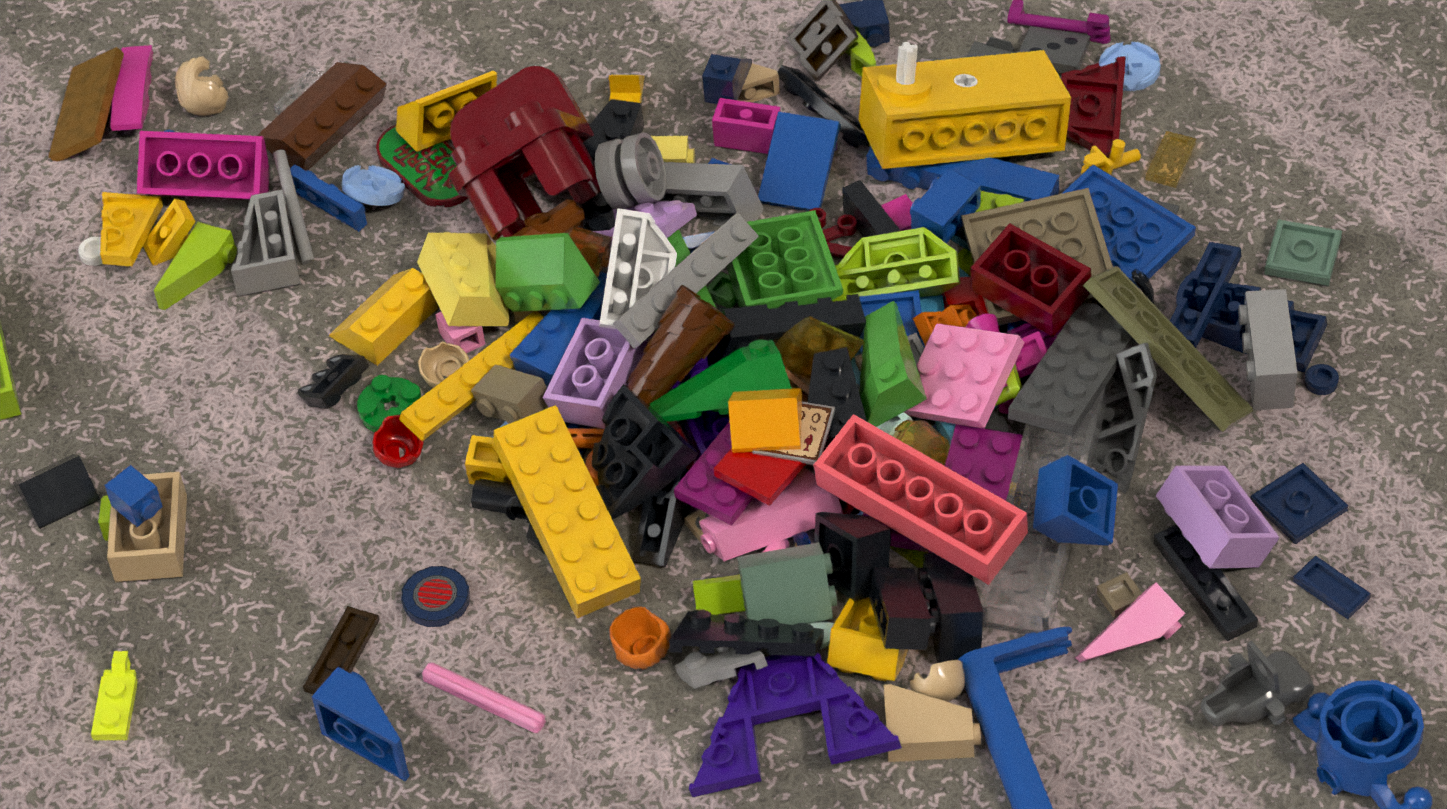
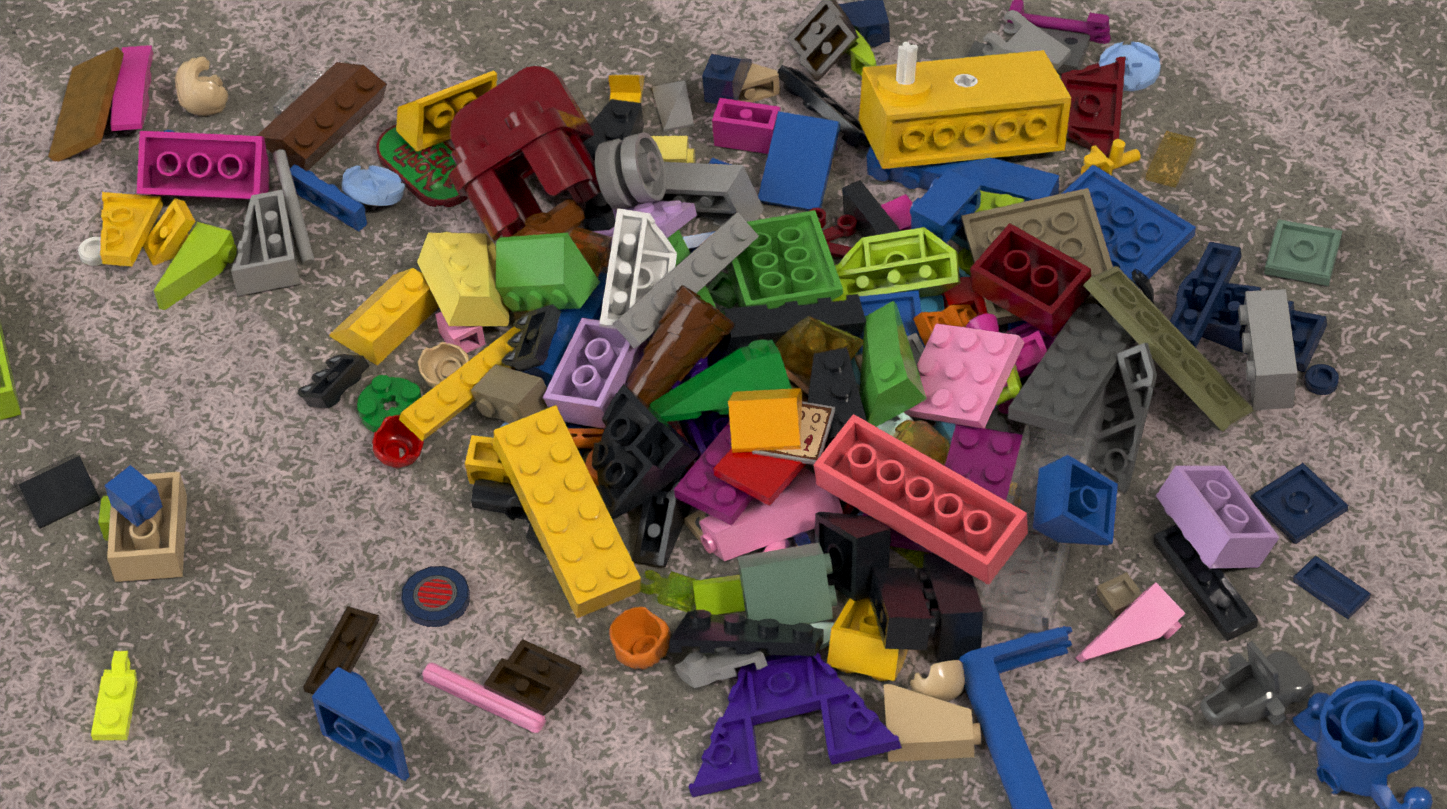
none -> dark brown slope [483,639,583,716]
none -> black plate [501,304,561,372]
none -> clear neon green plate [640,570,698,612]
none -> light grey slope [651,80,694,132]
none -> light grey flag [983,10,1071,69]

